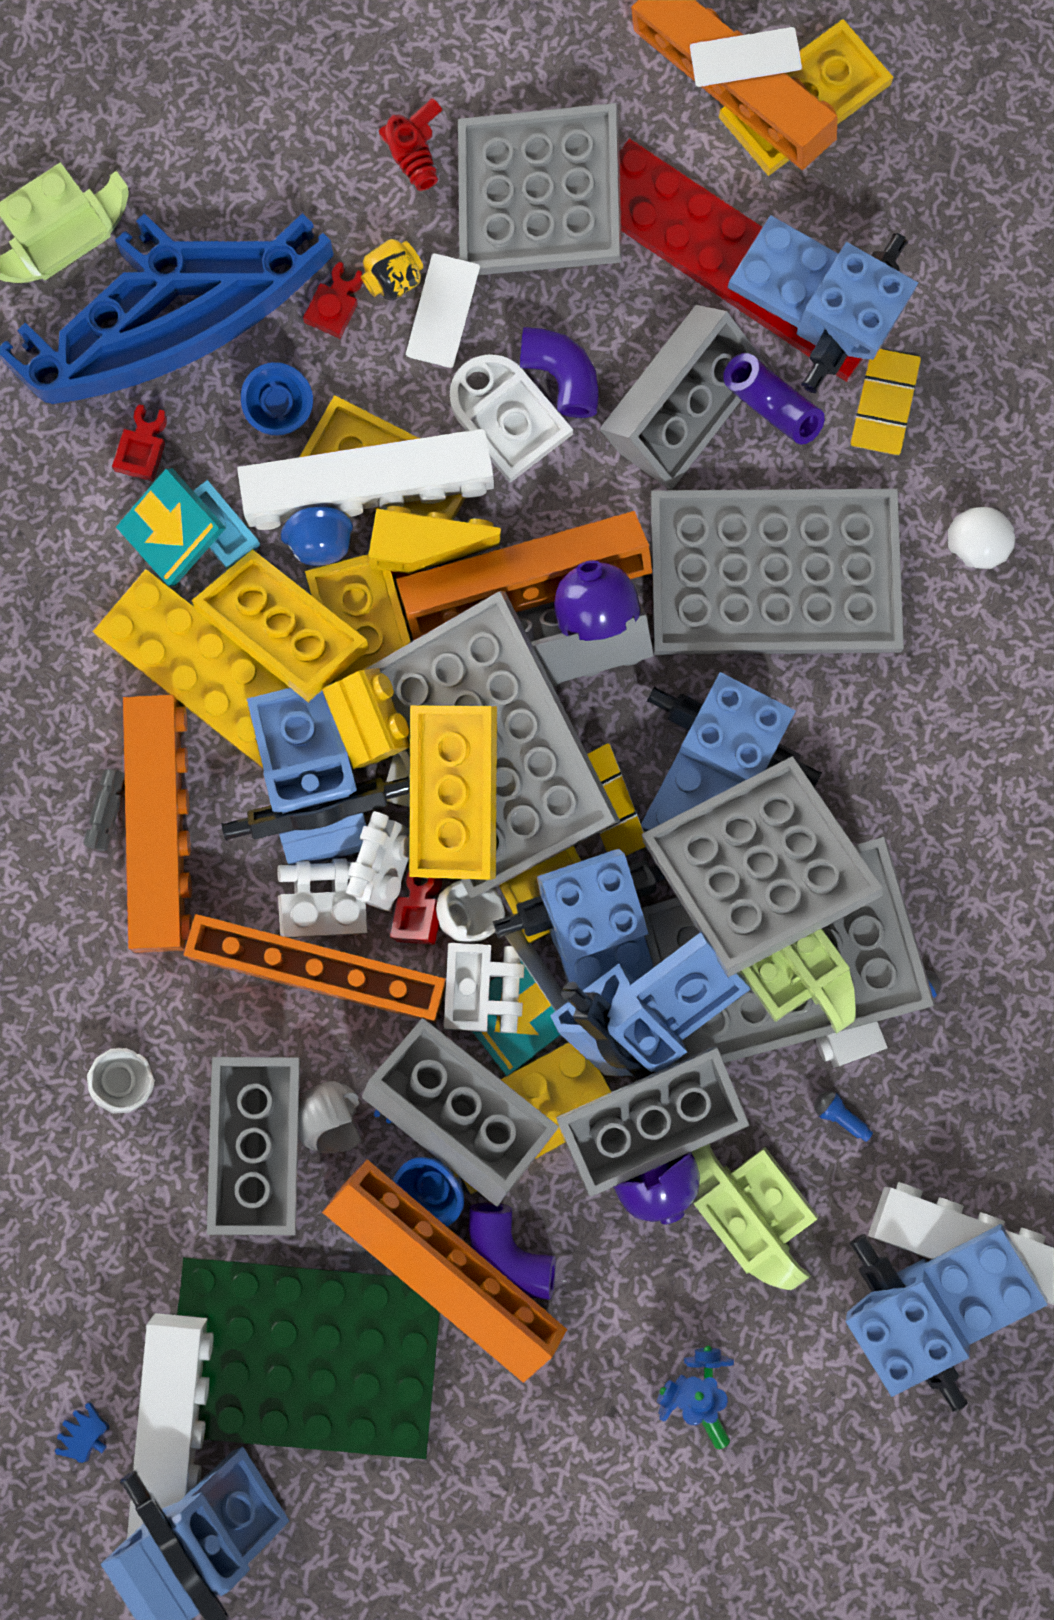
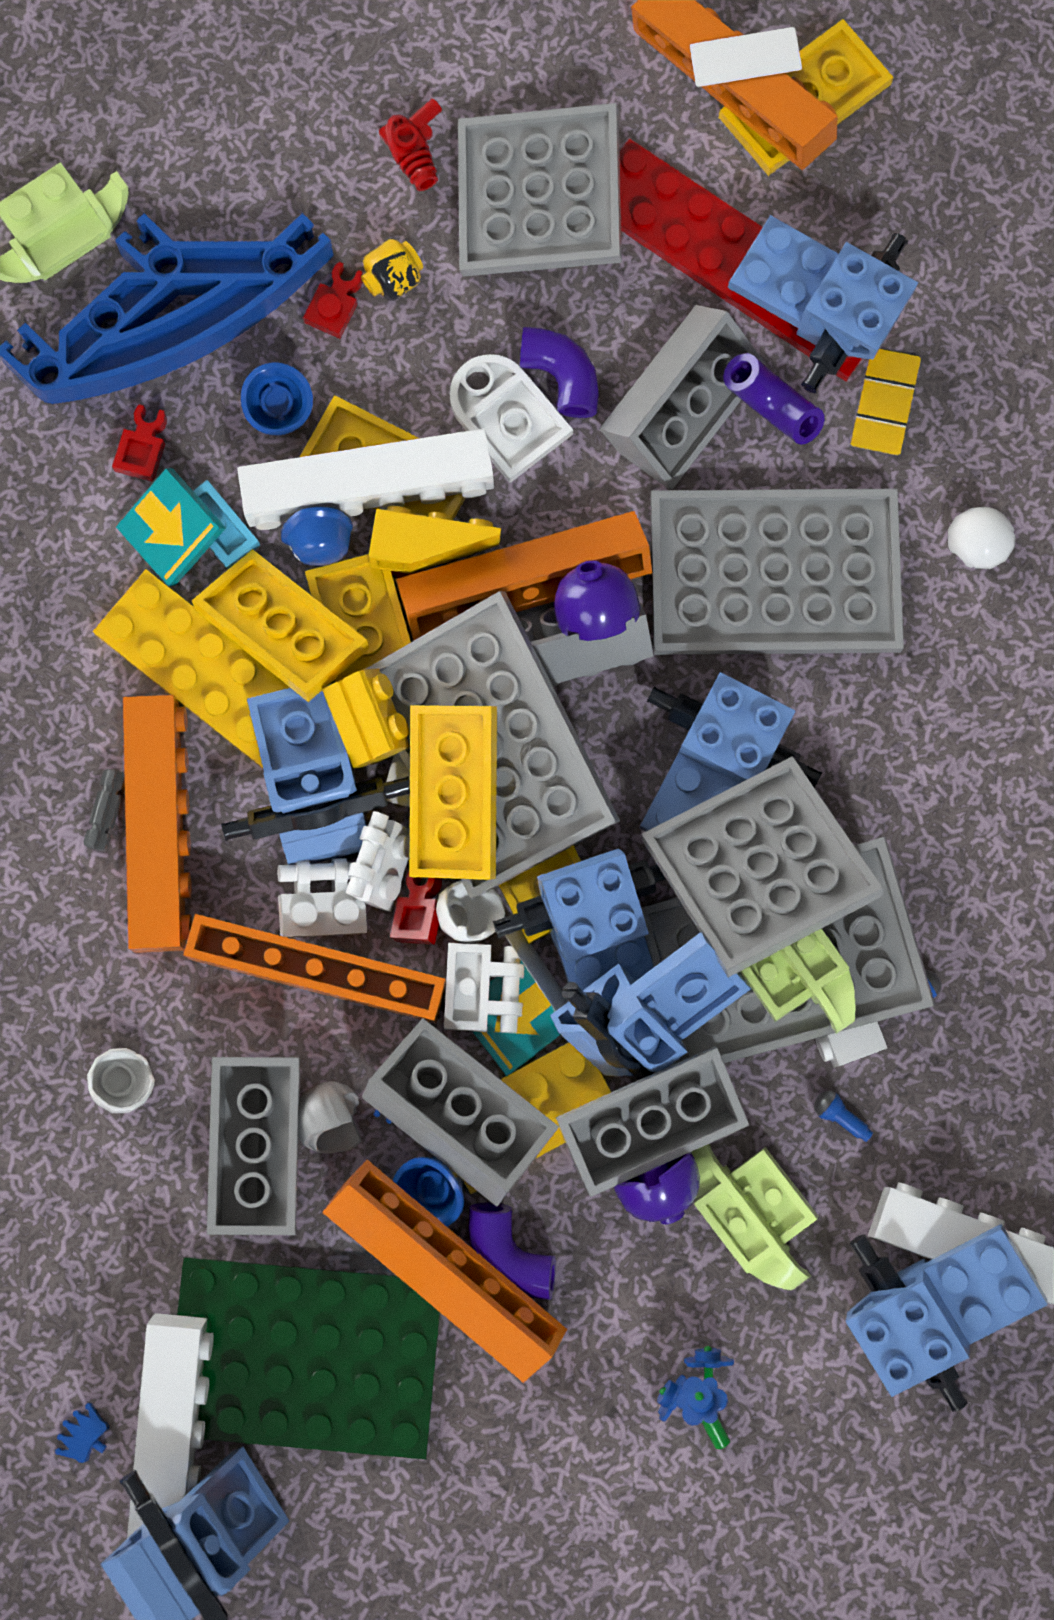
white sticker [406,253,480,368] -> none
yellow sticker [587,743,646,856] -> none

